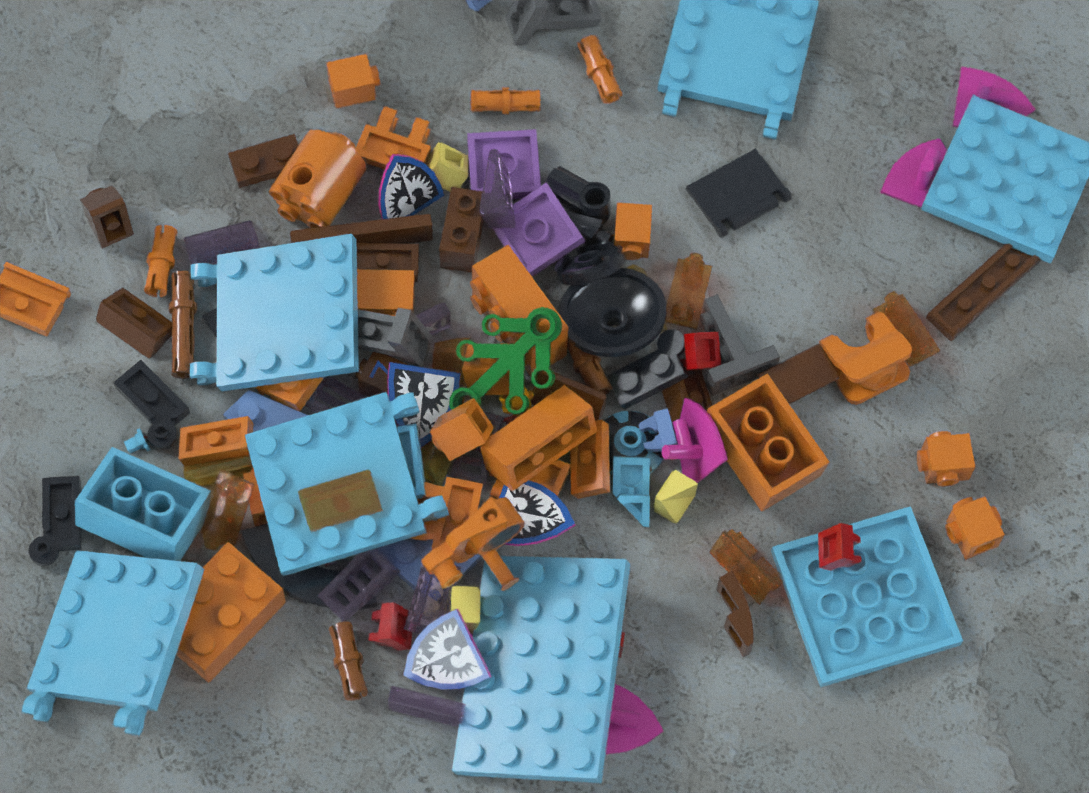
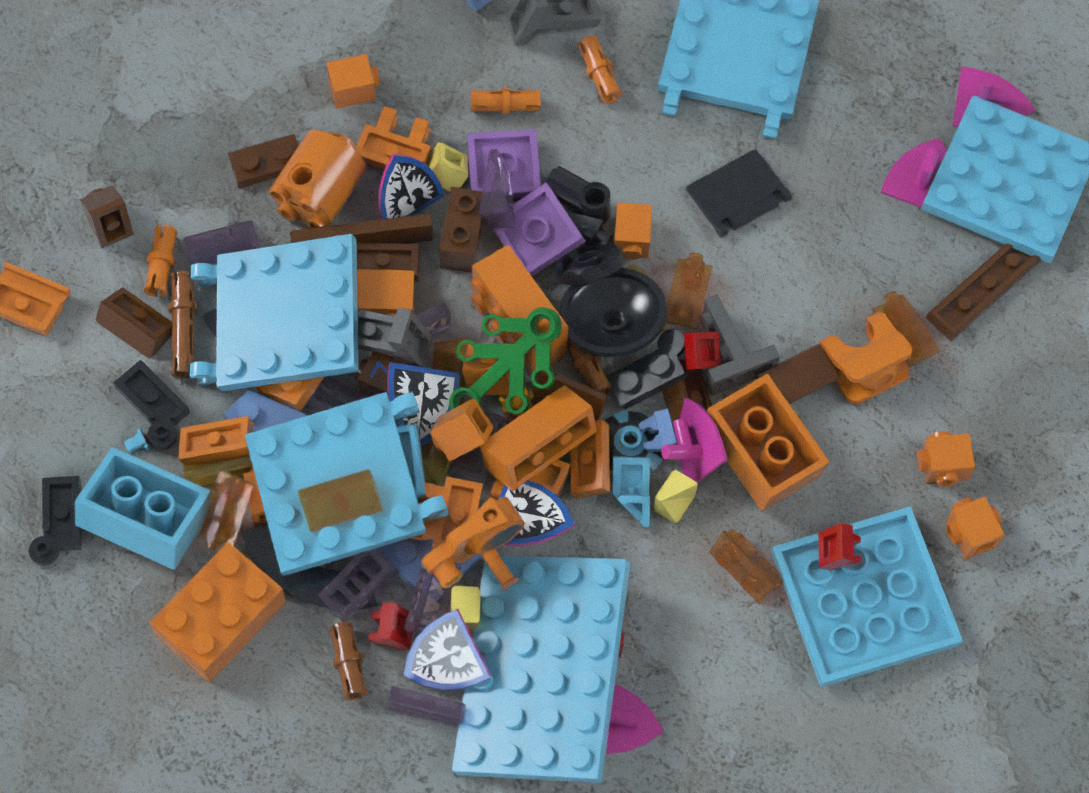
medium azure plate [22,550,204,736] -> none
reddish brown slope [716,571,754,658] -> none

